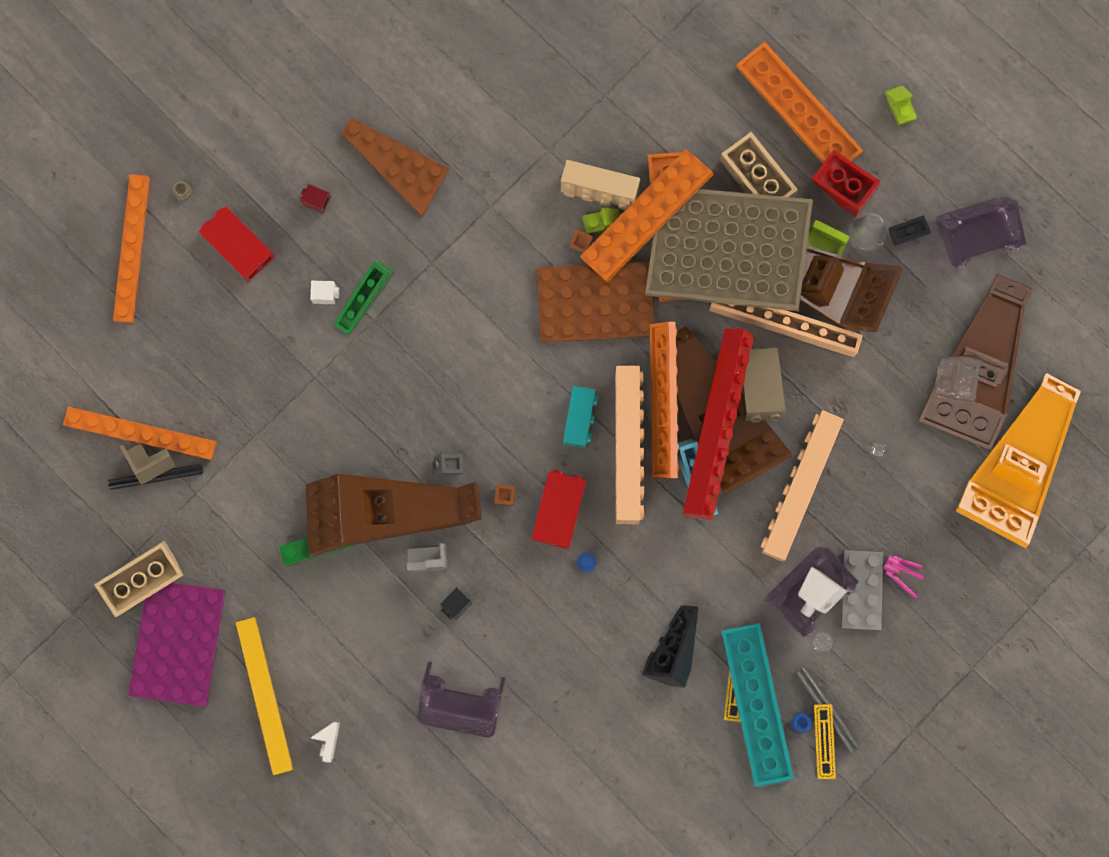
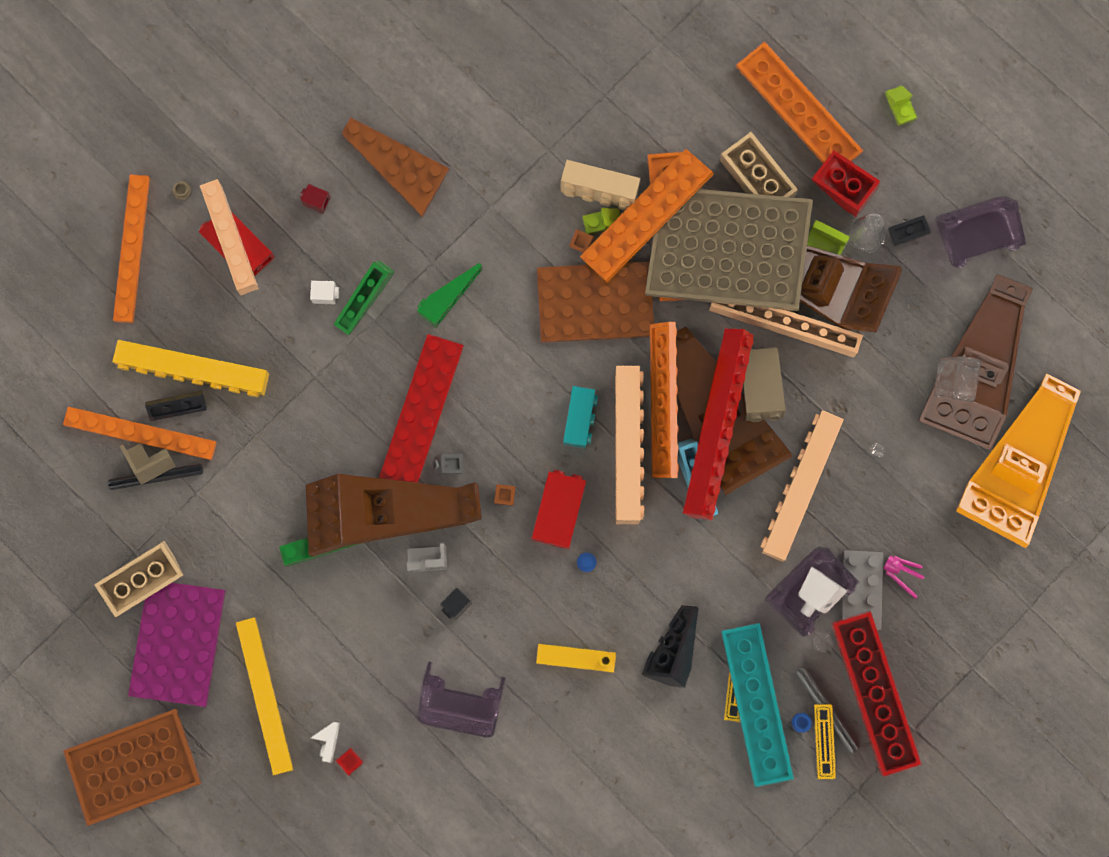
none -> dark orange plate [63,709,202,826]
none -> yellow brick [112,340,269,397]
none -> black plate [145,391,207,421]
none -> light nougat brick [200,179,259,295]
none -> red tile [336,748,364,776]
none -> red plate [379,334,464,483]
none -> green slope [417,263,483,328]
none -> yellow piece [536,644,616,673]
none -> red brick [831,611,922,777]

